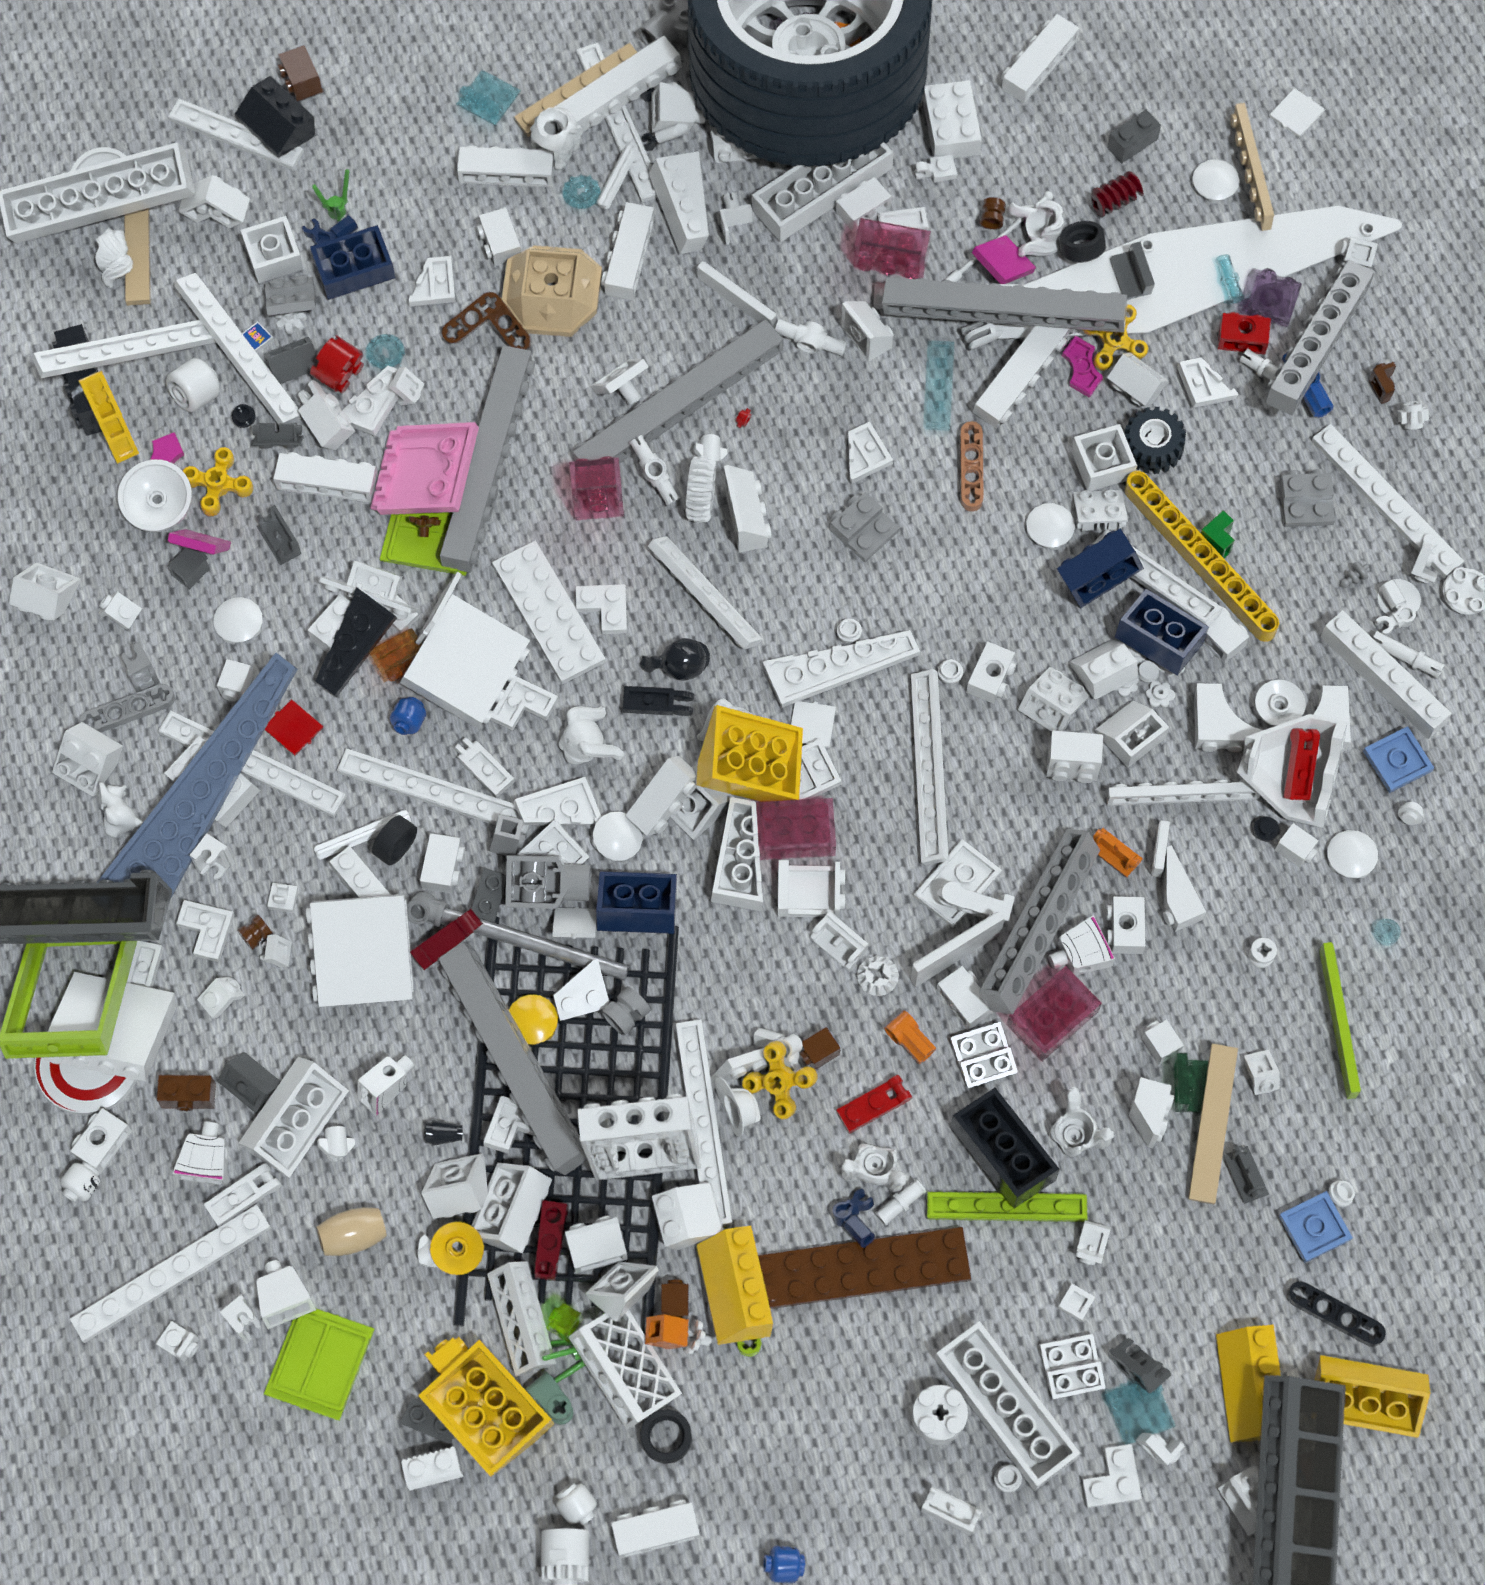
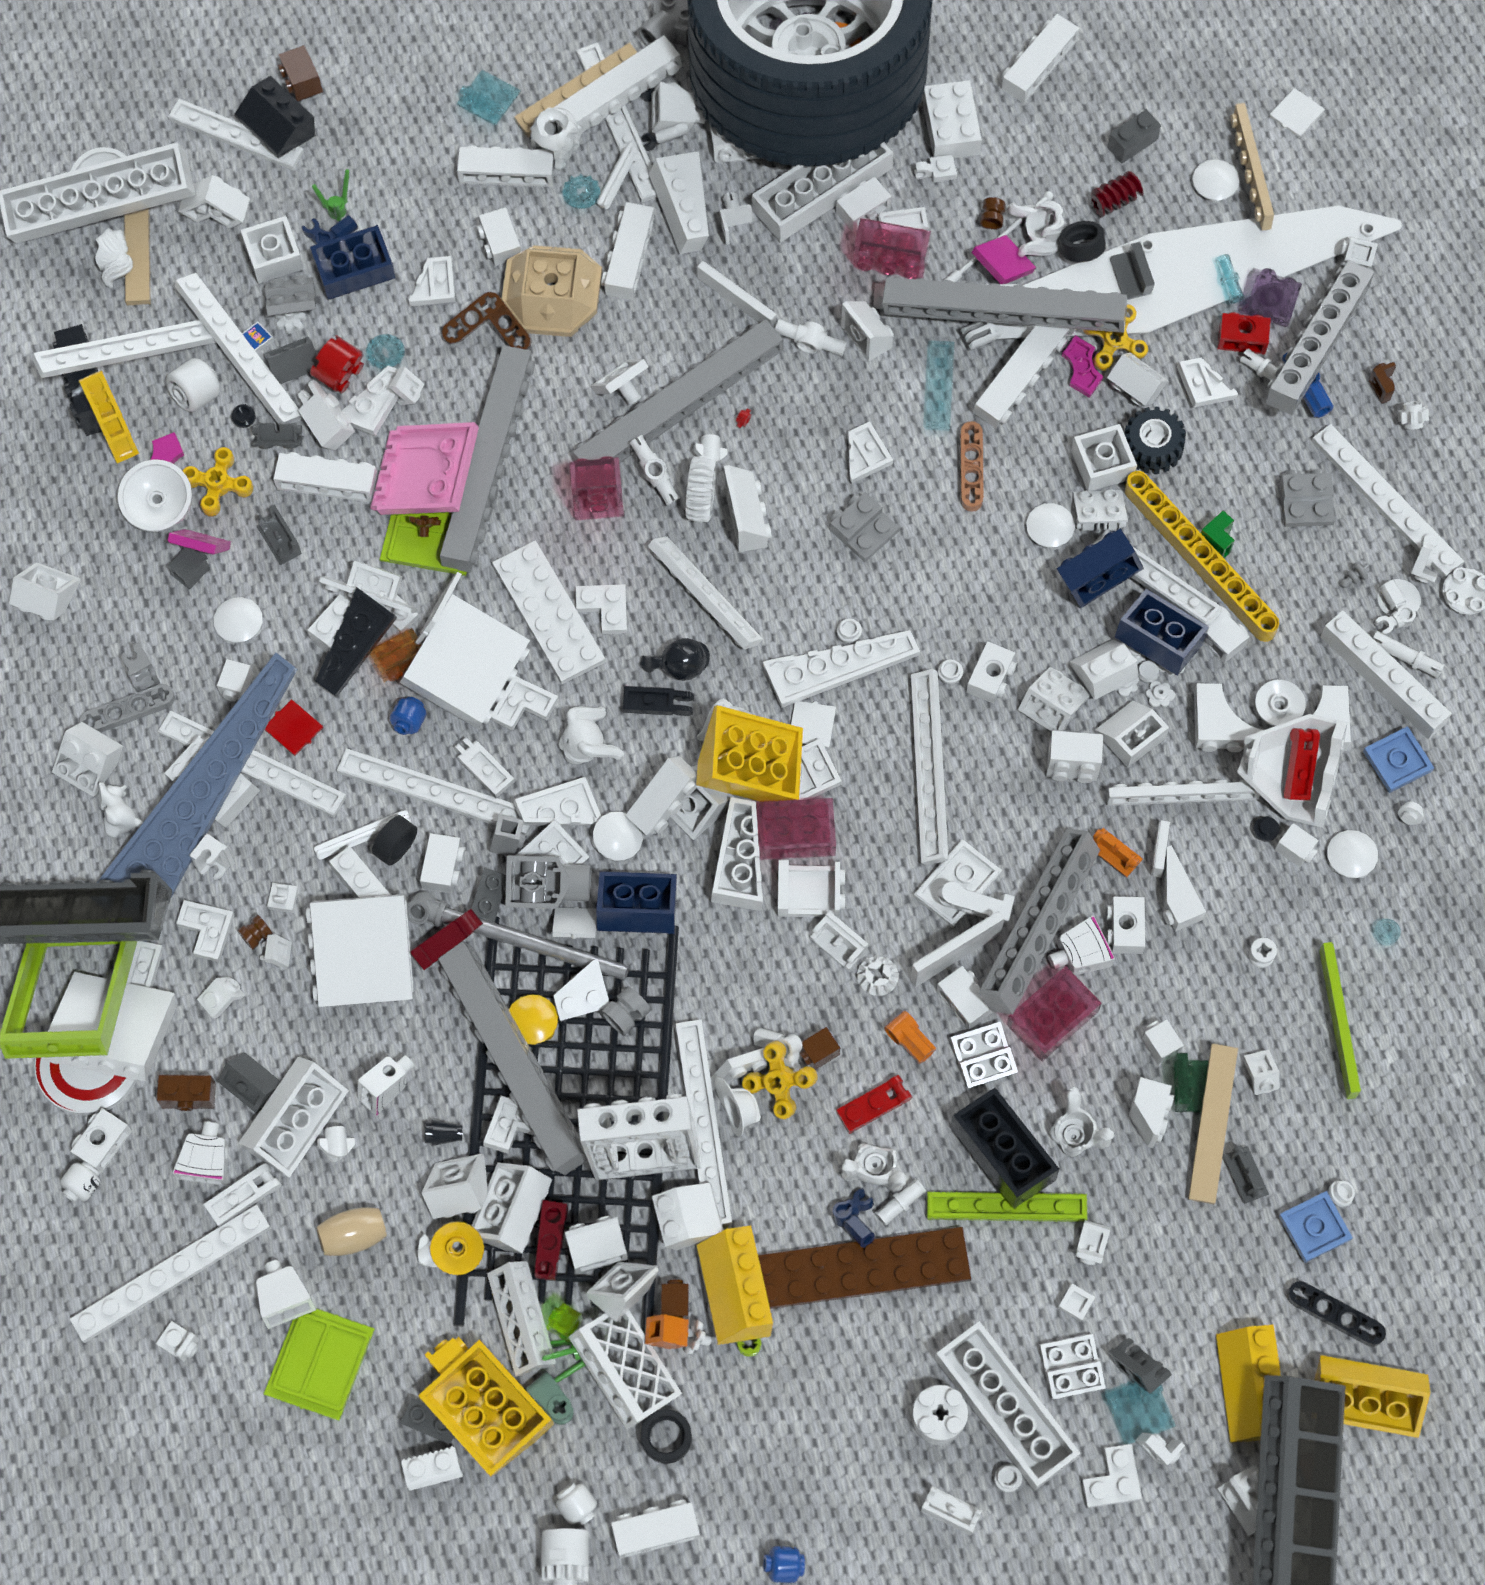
white bracket [98,592,142,630] -> none
white hinge [220,1295,261,1345] -> none

